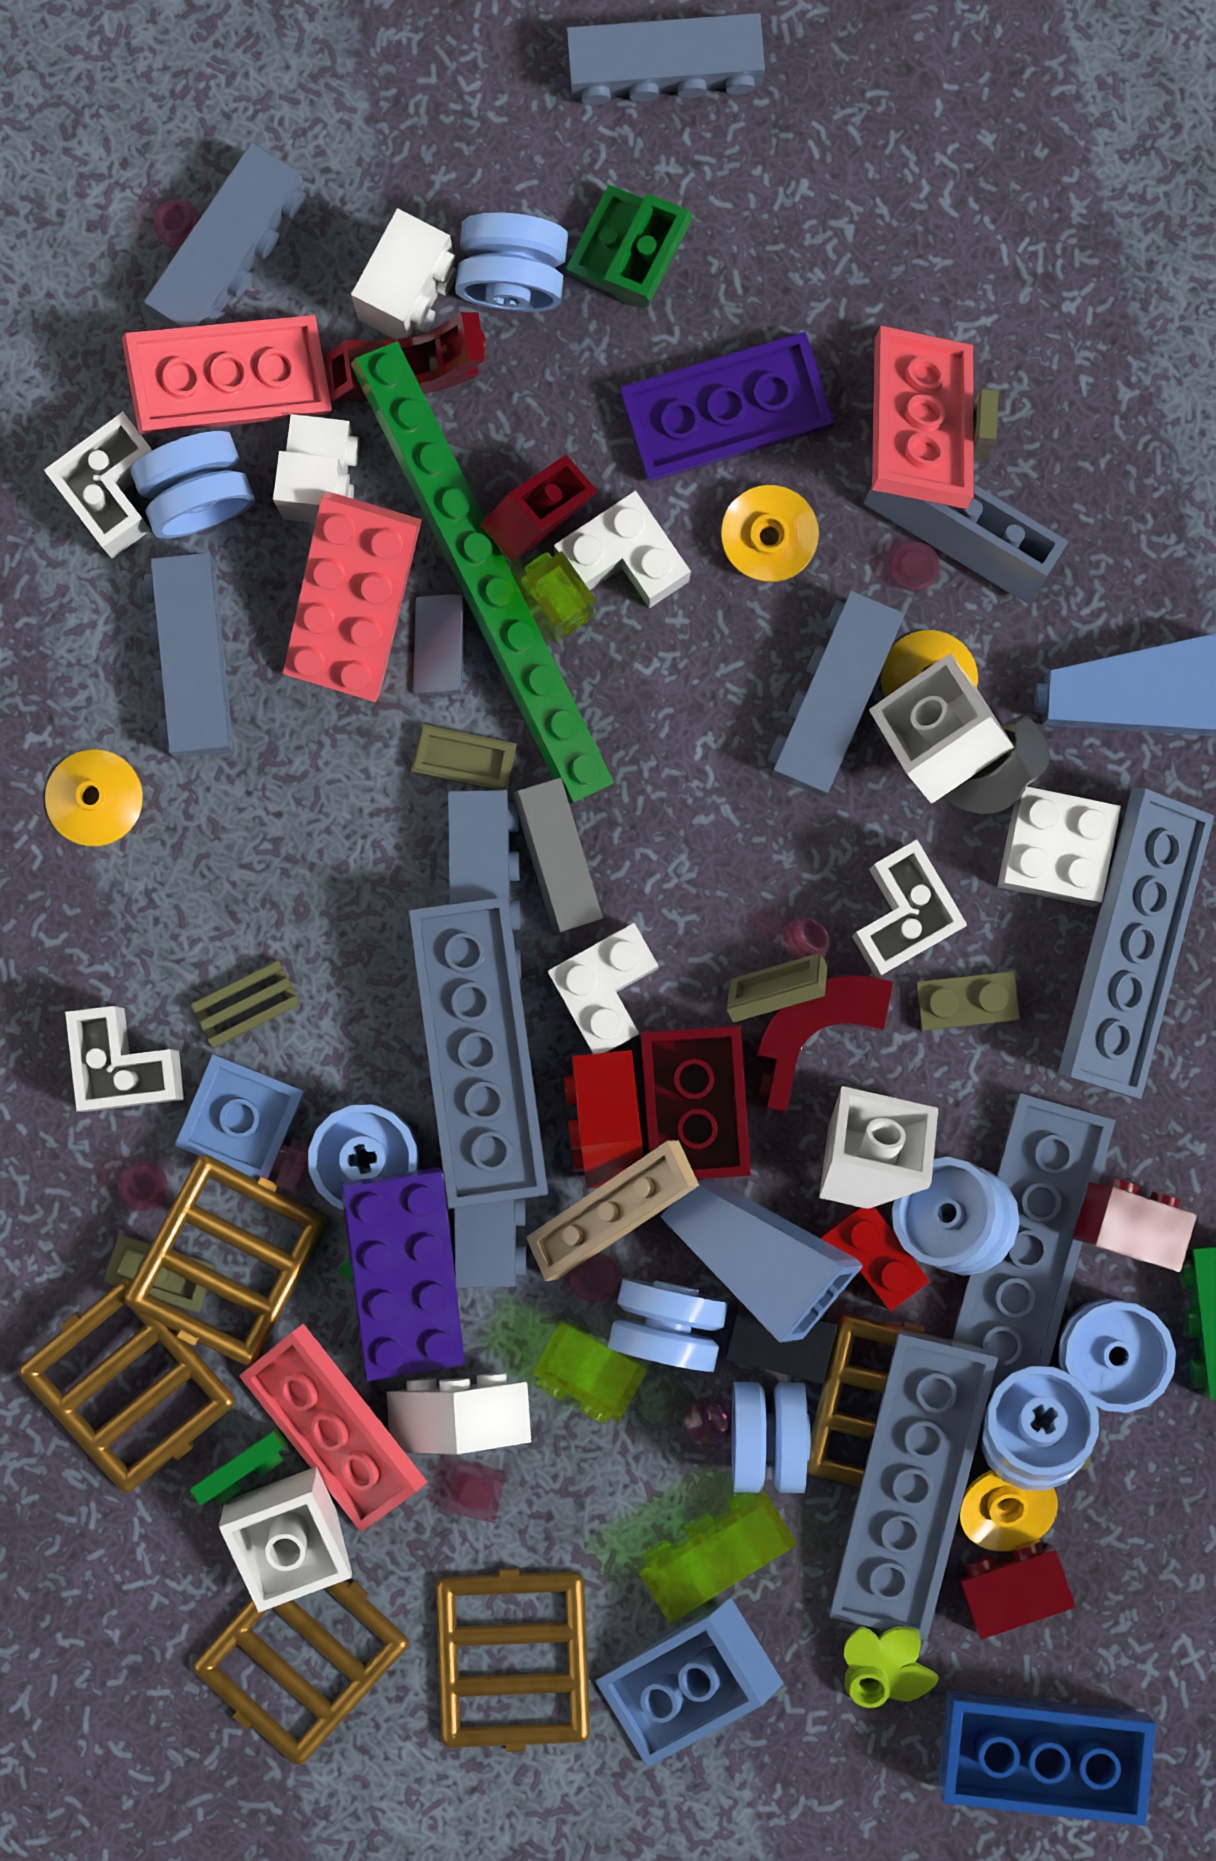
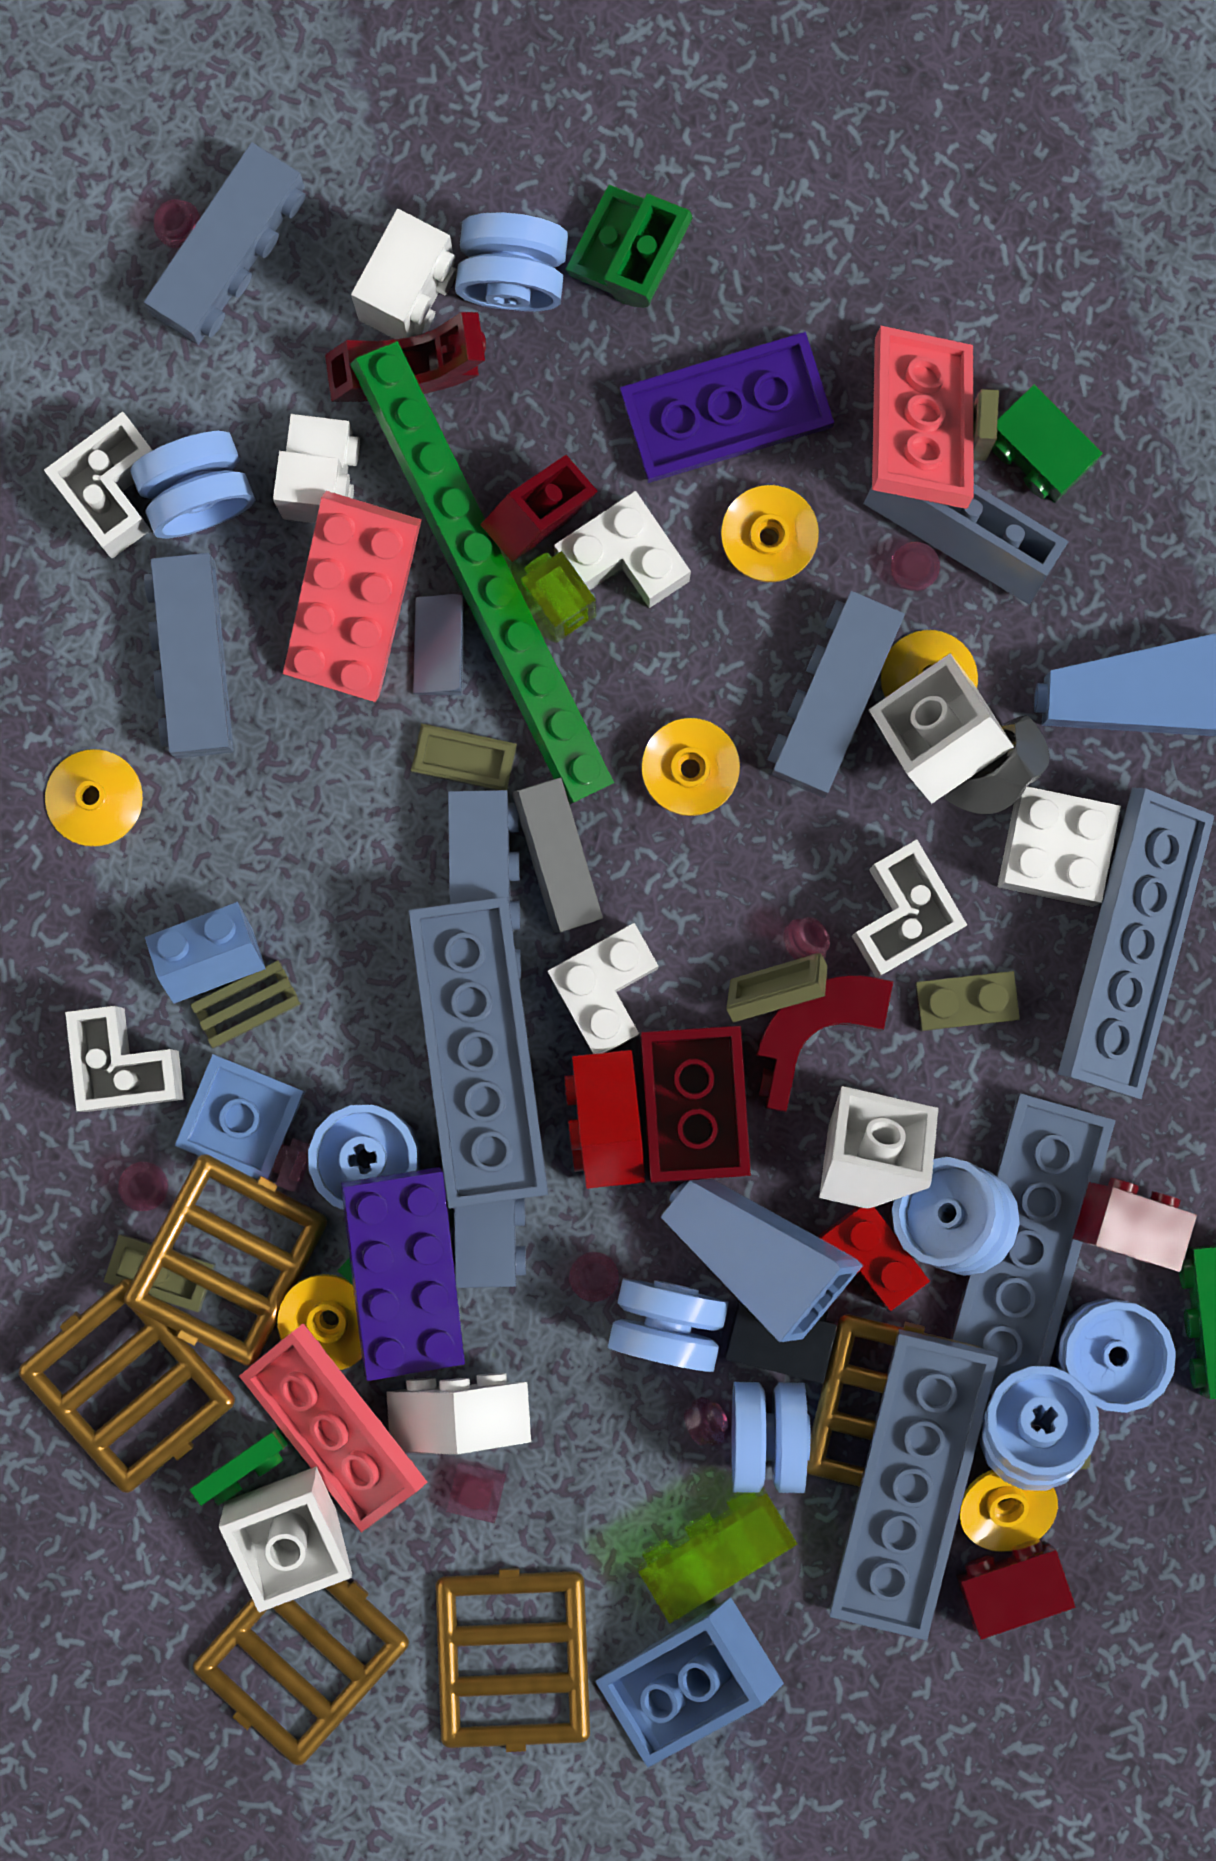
coral plate [122,315,332,435] -> none
tan plate [526,1141,699,1281] -> none
clear neon green brick [531,1318,648,1424] -> none
sand blue brick [567,13,765,105] -> none
lime plate [844,1626,939,1708] -> none
blue brick [937,1690,1156,1826] -> none
none -> medium blue brick [145,902,266,1004]
none -> yellow dish [278,1274,362,1370]
none -> yellow dish [642,718,740,816]
none -> green brick [991,384,1103,503]

